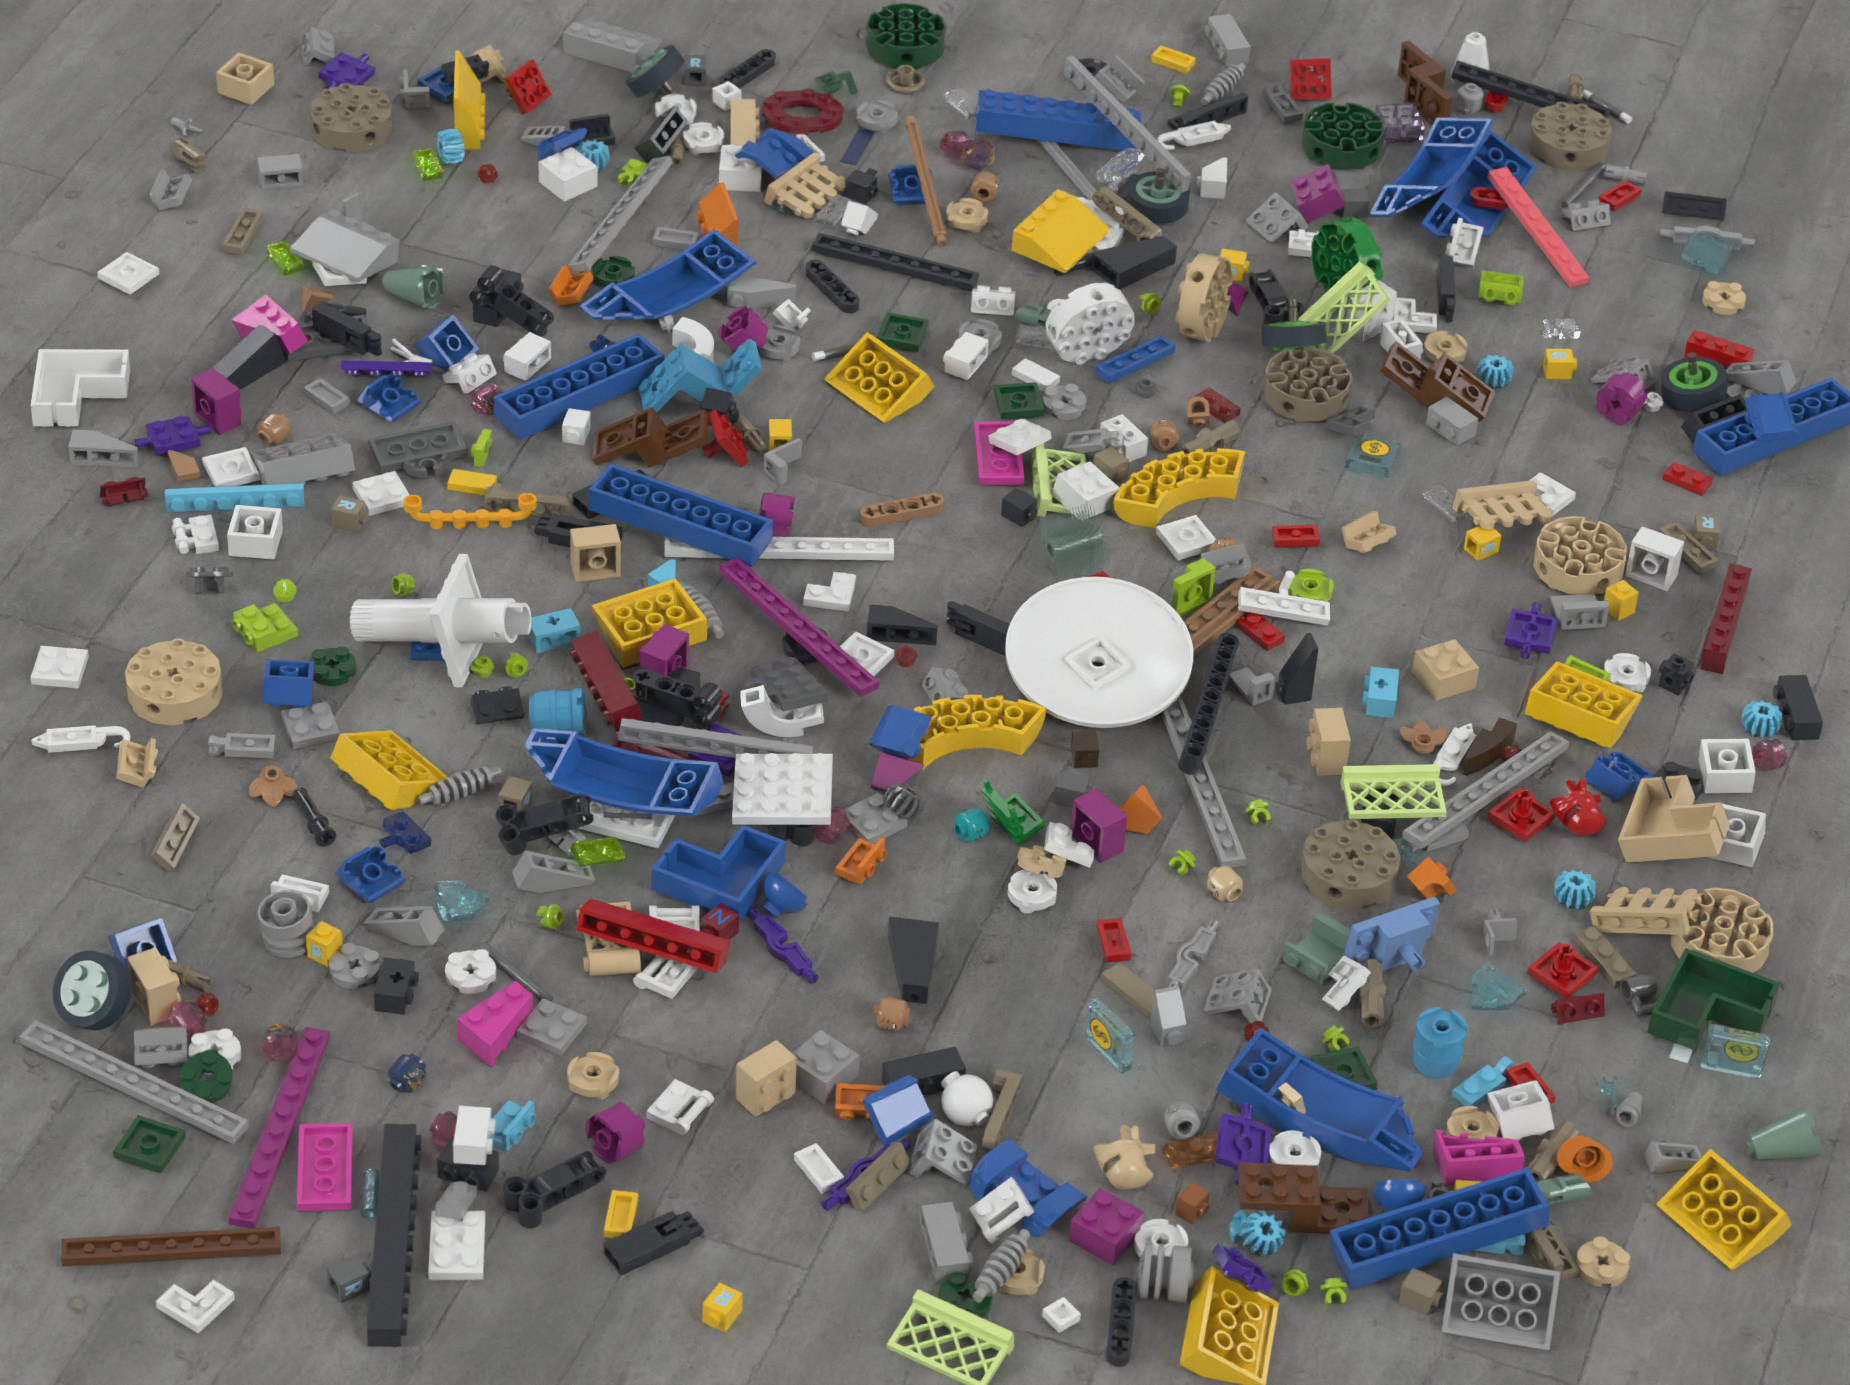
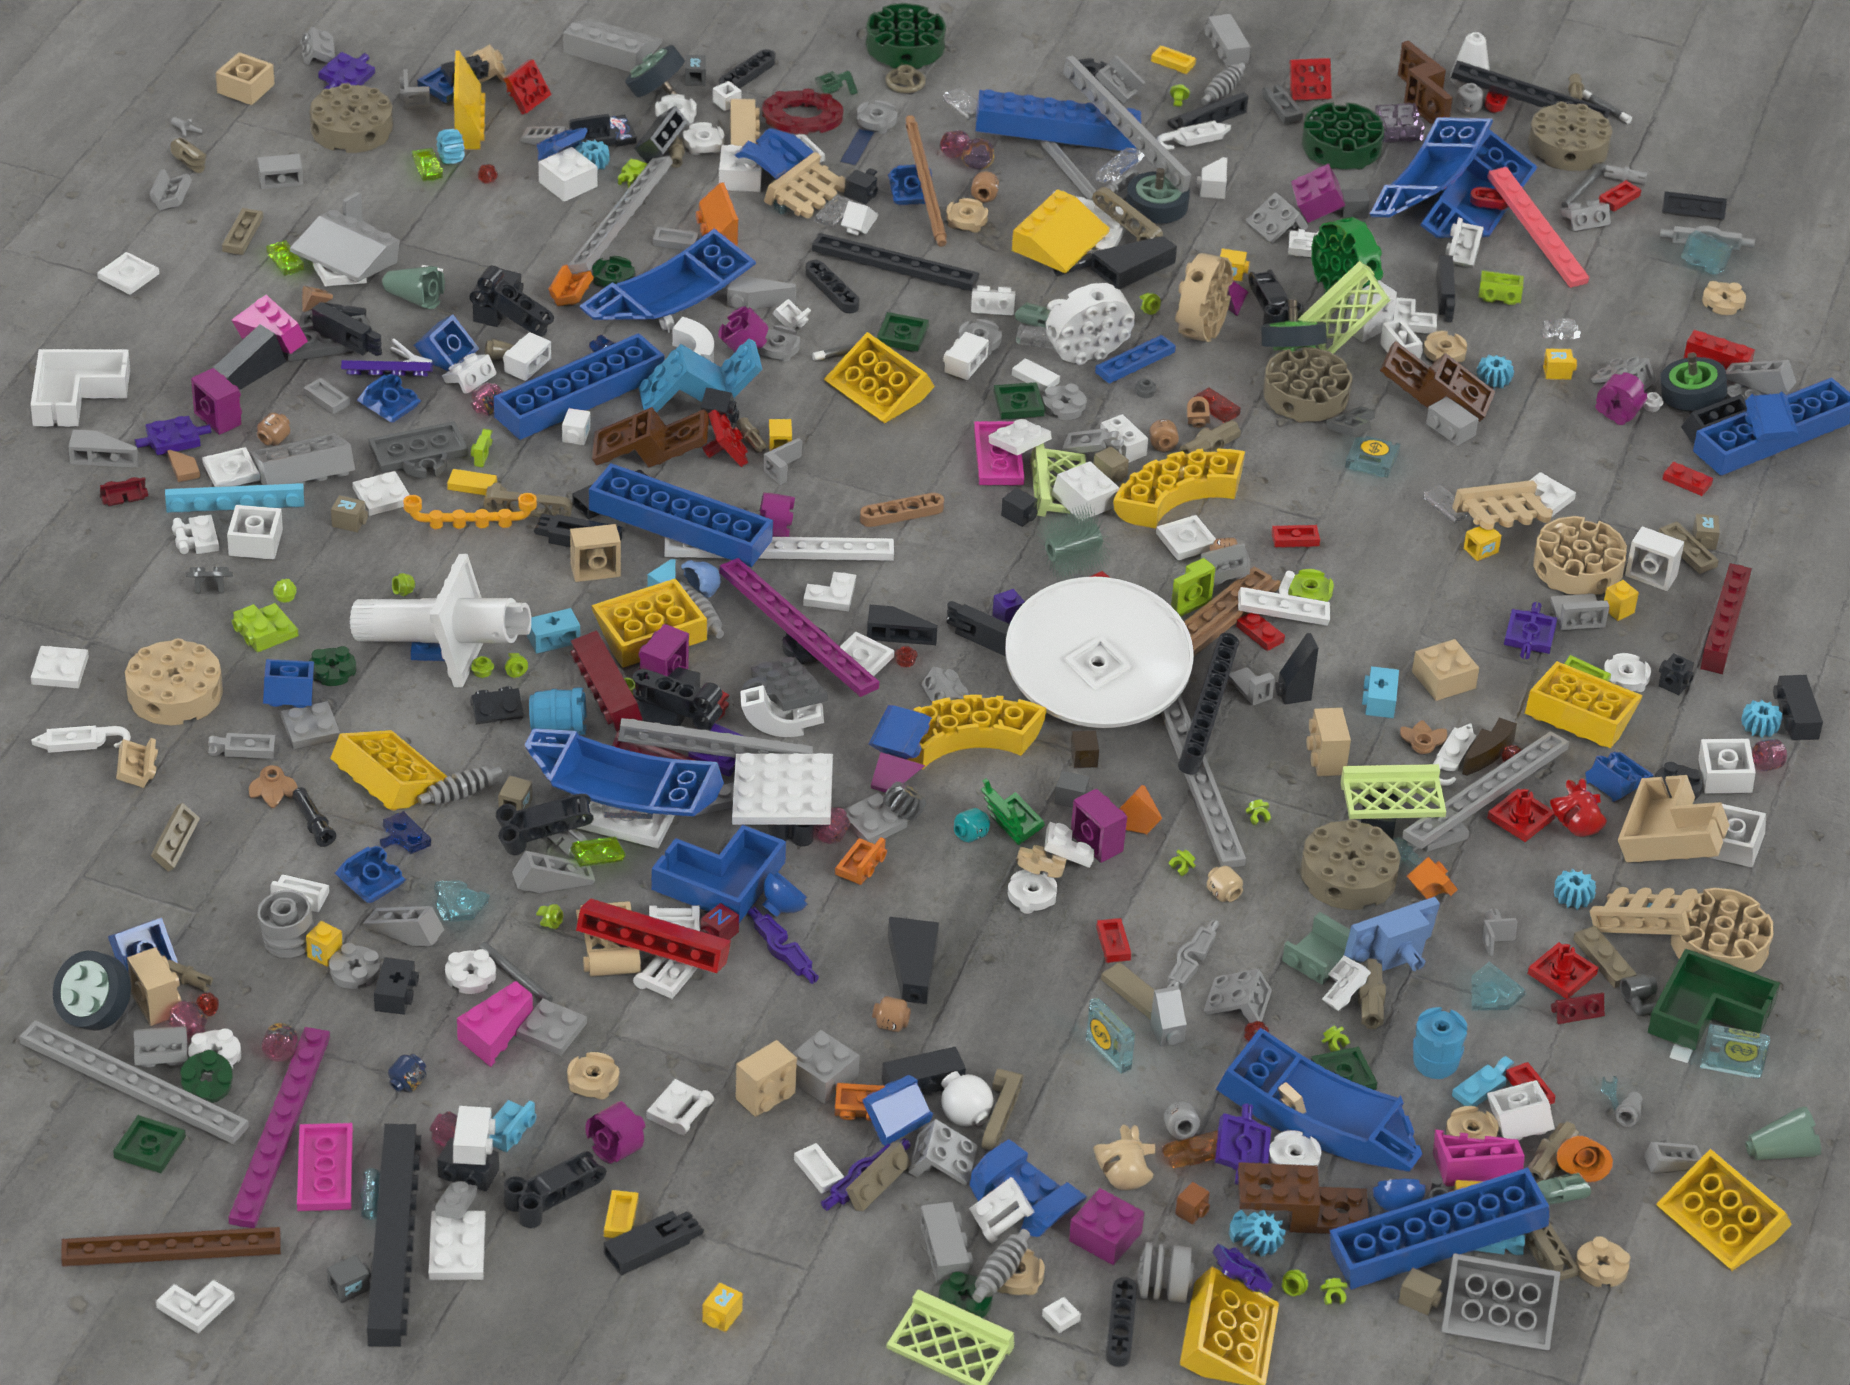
white plate [1134,1219,1188,1257] -> none
tan bracket [1342,511,1397,553] -> none
none -> dark tan cone [485,339,514,360]
none -> tile [610,114,637,147]
none -> medium blue hair [681,560,721,598]
none -> dark purple brick [992,588,1025,624]

